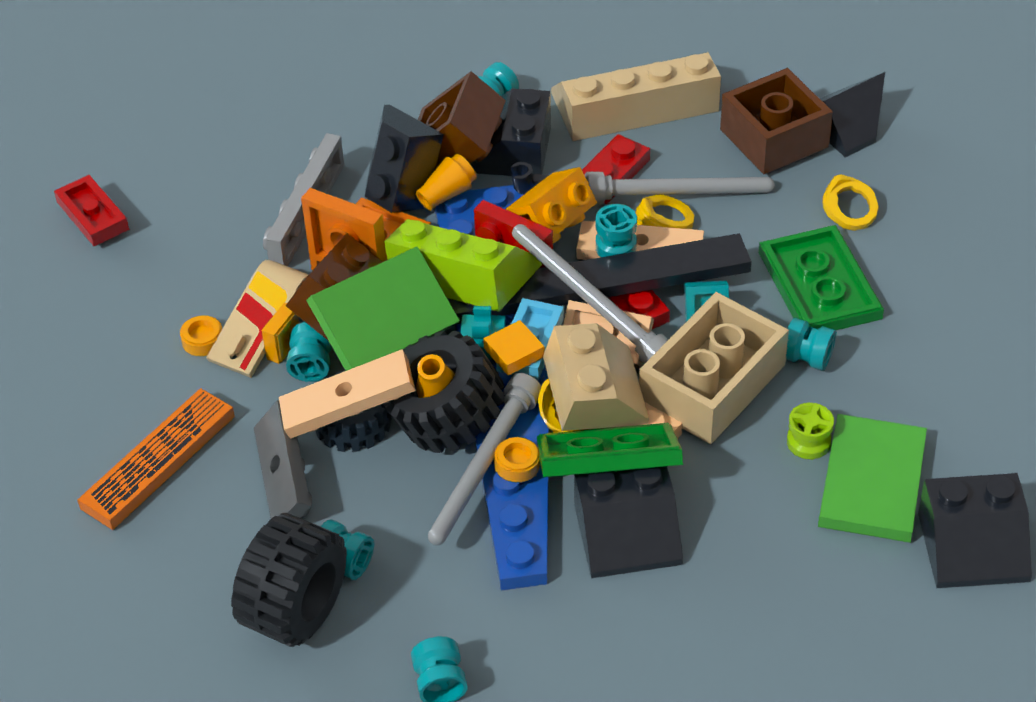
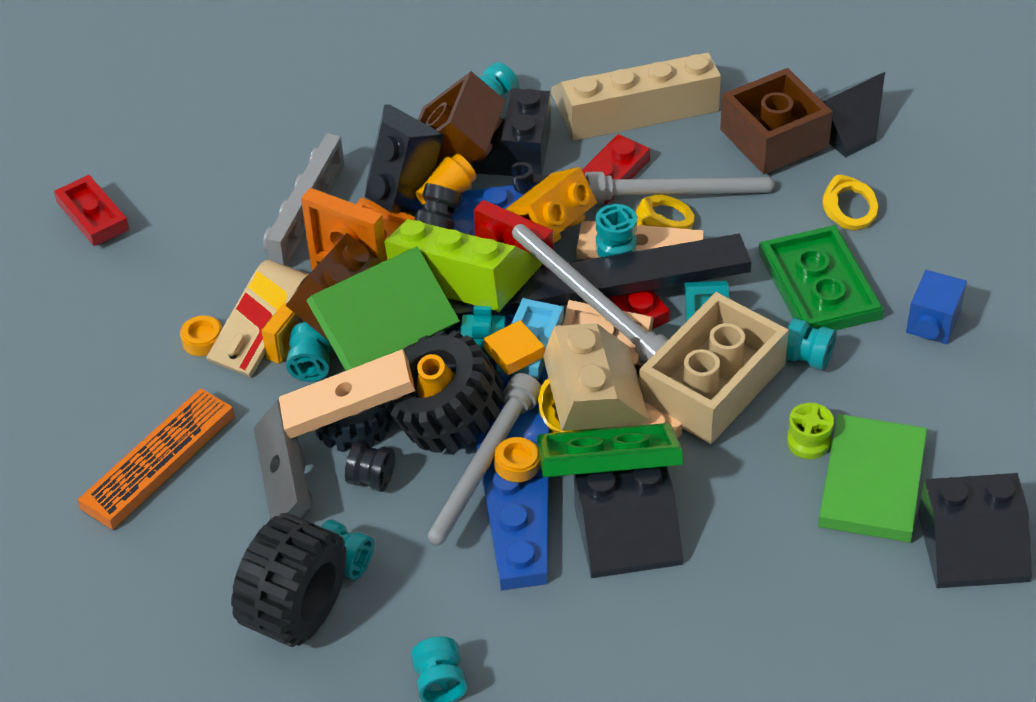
none -> black wheel [345,440,395,492]
none -> black wheel [414,183,465,230]
none -> blue brick [906,269,967,344]

